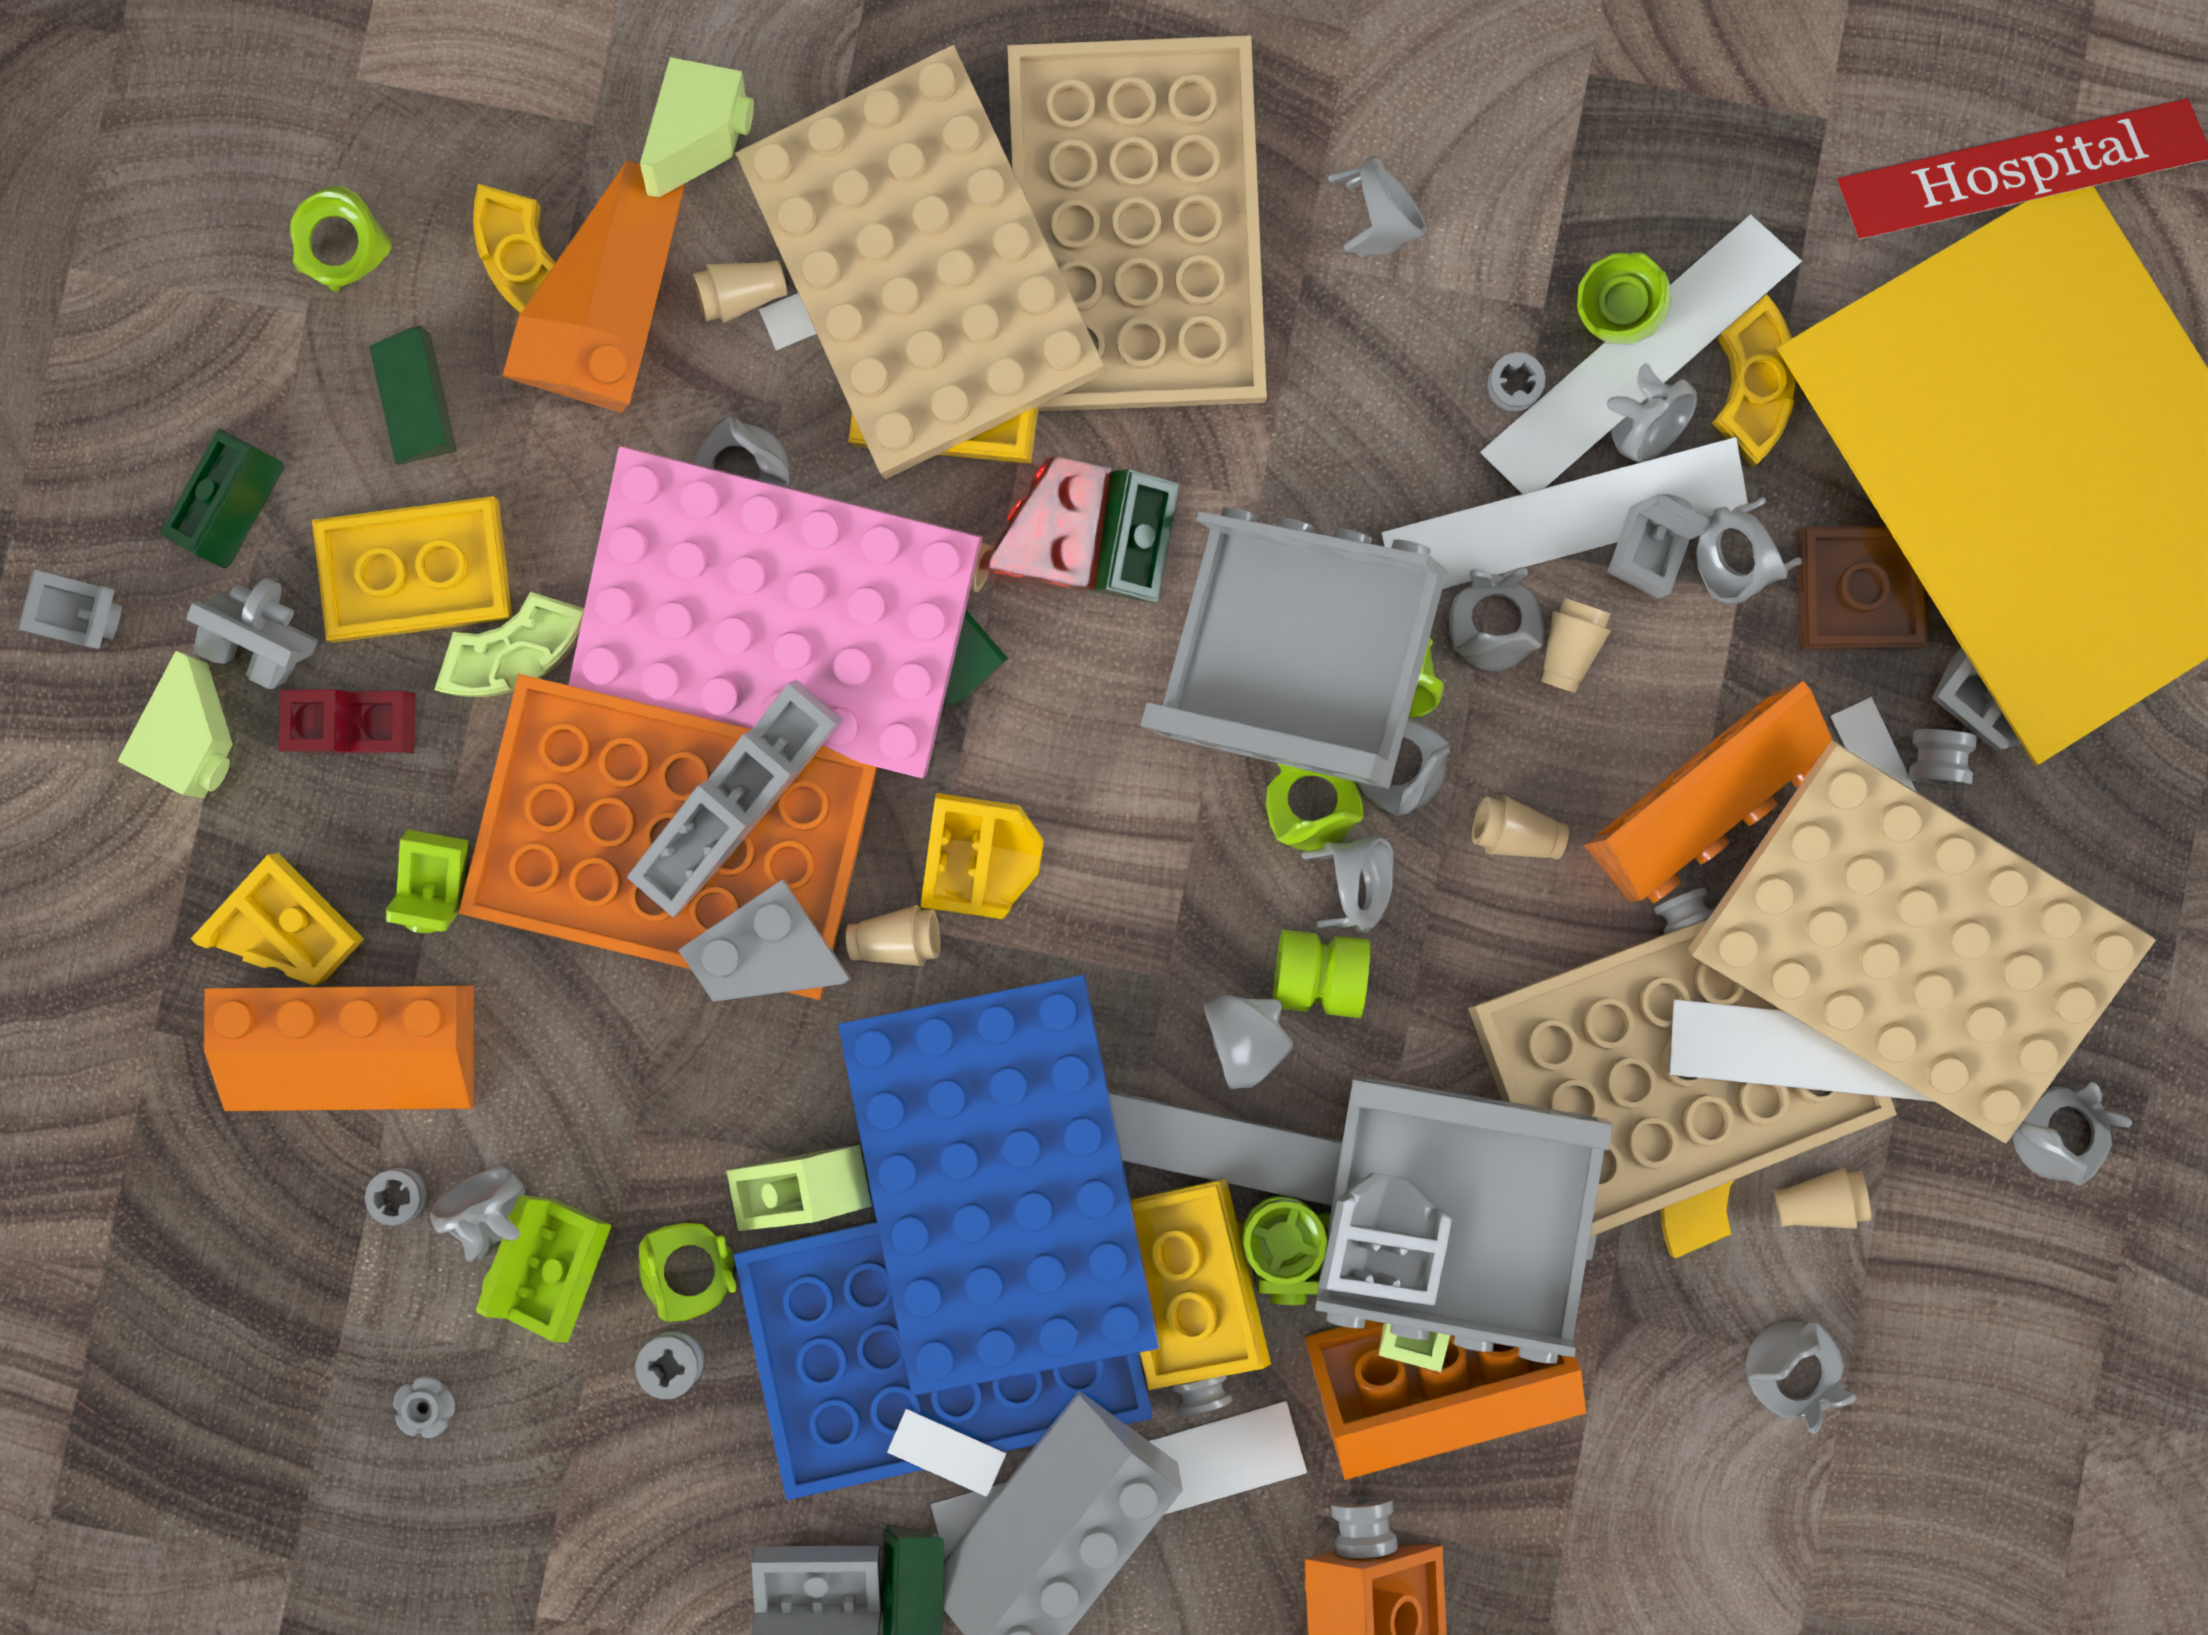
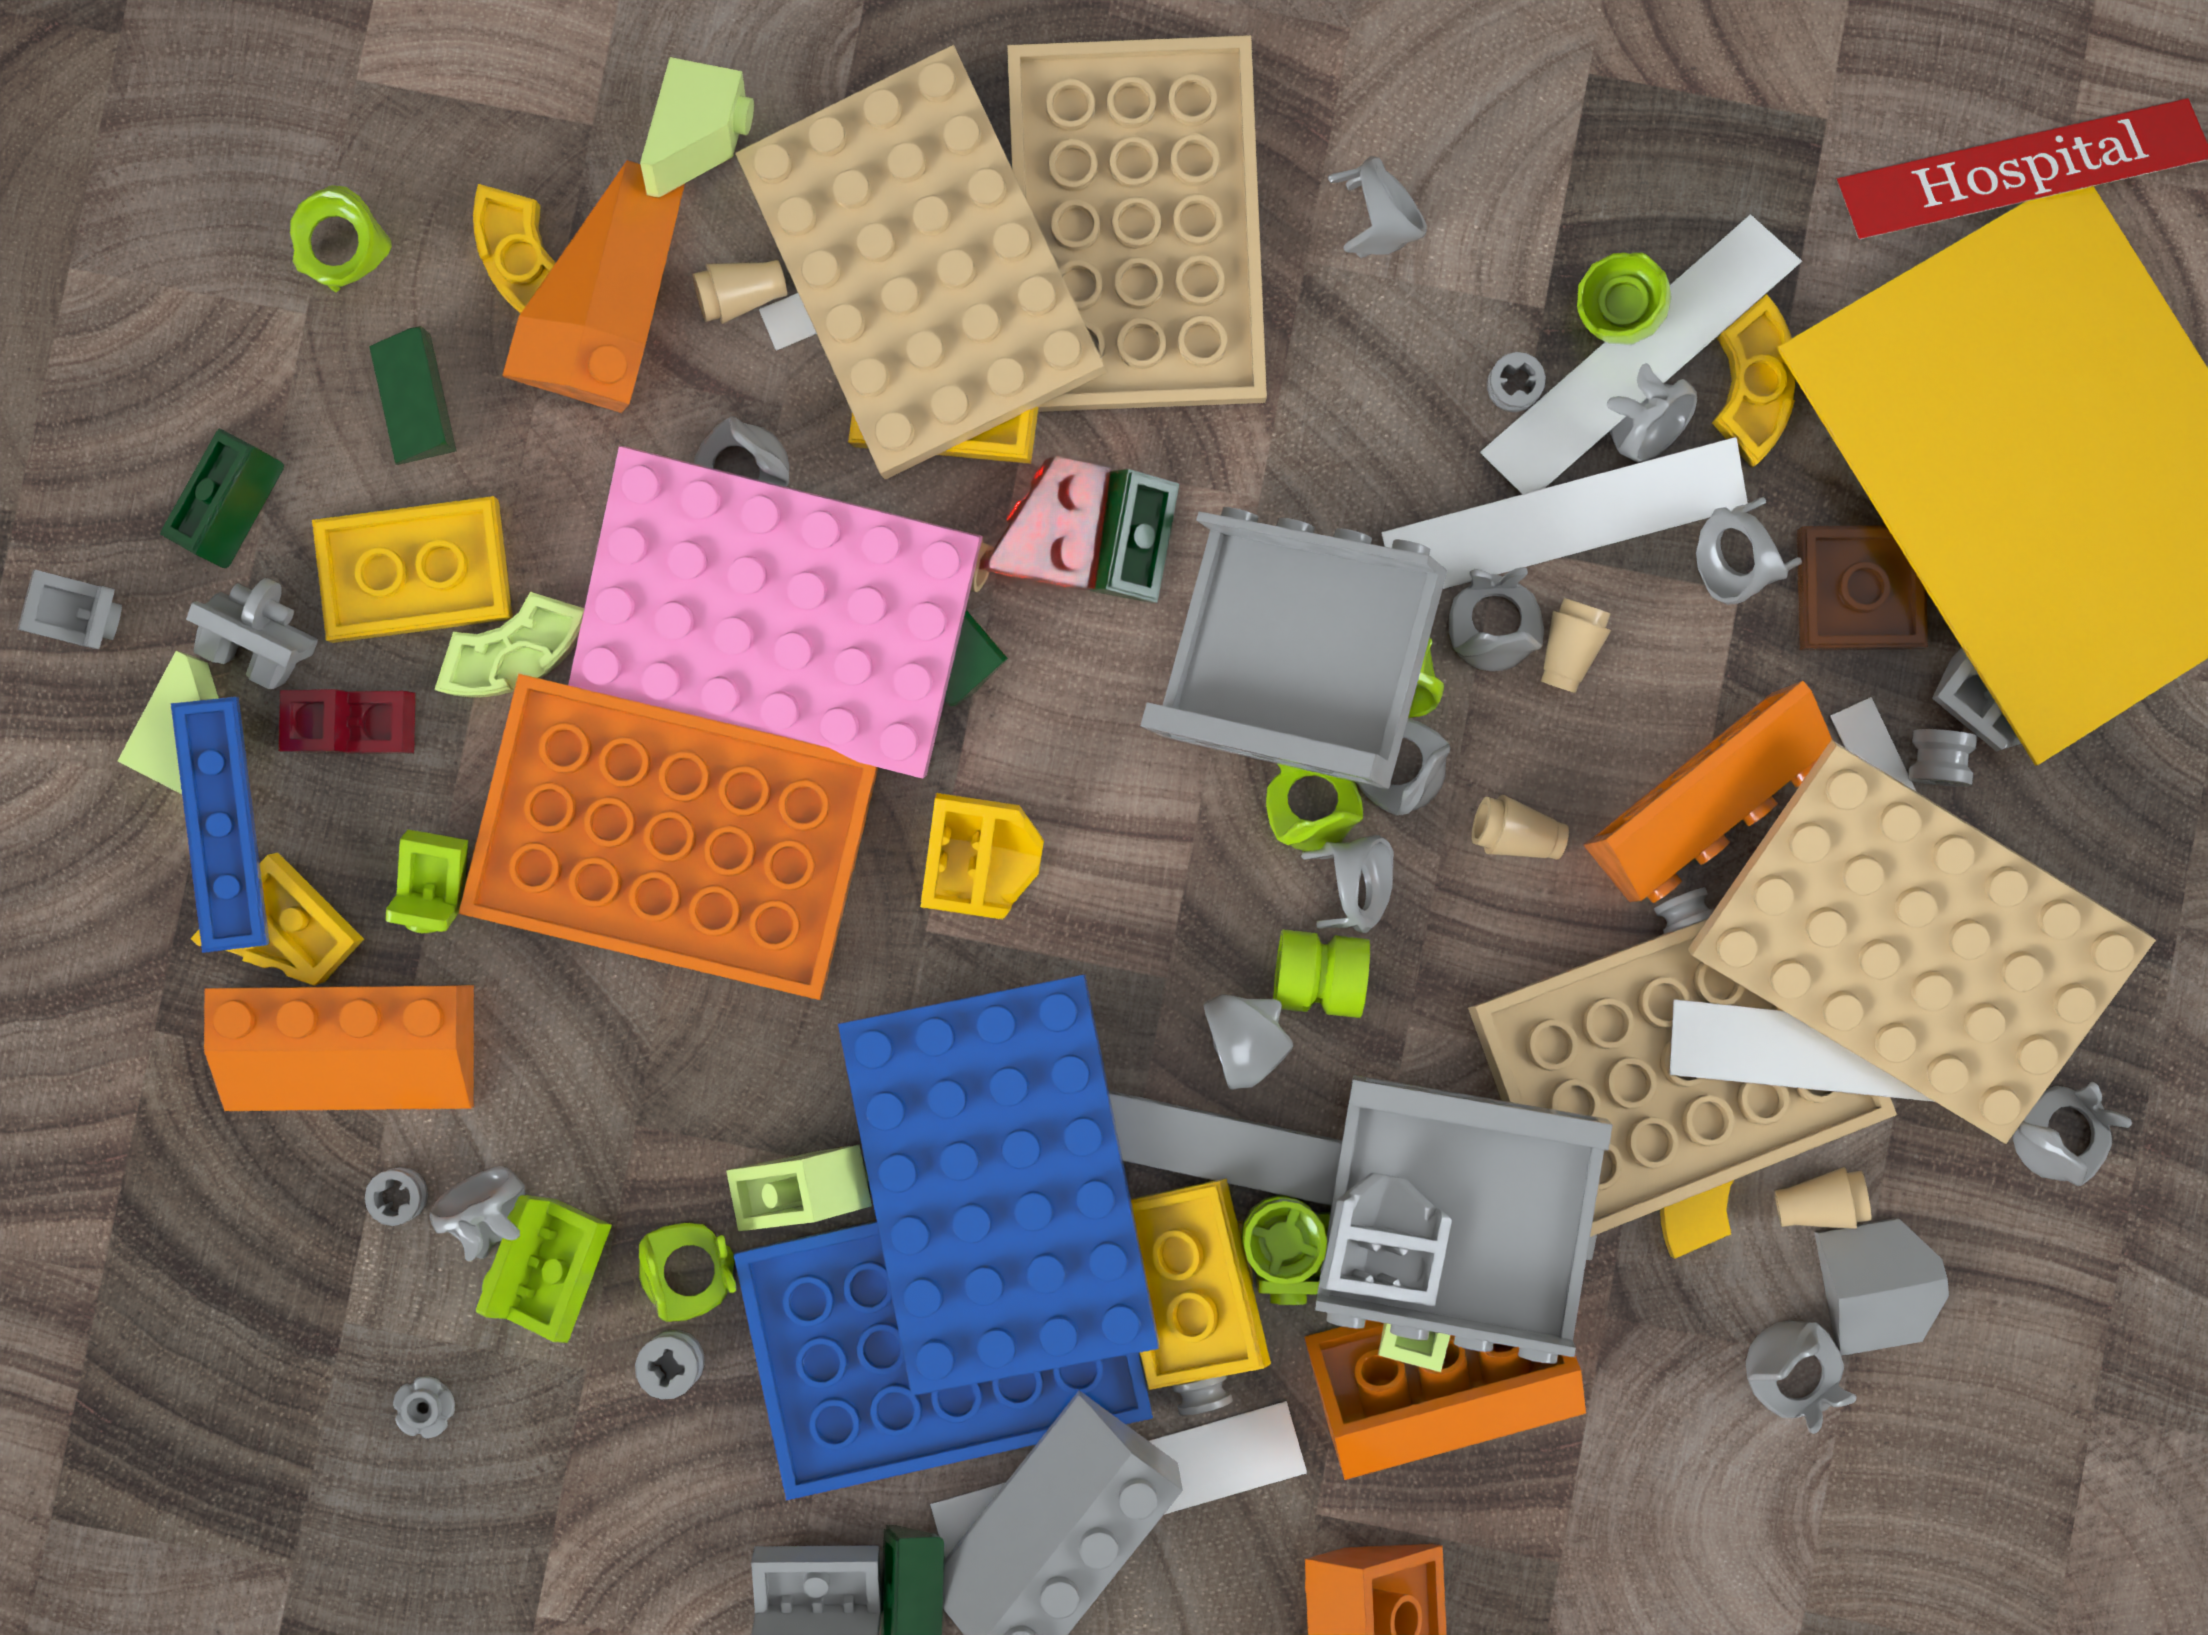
light grey slope [627,680,843,918] -> none
light grey wing [678,880,851,1002] -> none
tan cone [846,905,941,966] -> none
white sticker [887,1409,1006,1497] -> none
light grey wheel [1331,1494,1398,1559] -> none
light grey bracket [1607,494,1710,599] -> none
none -> blue tile [171,697,270,953]
none -> light grey slope [1814,1218,1949,1356]

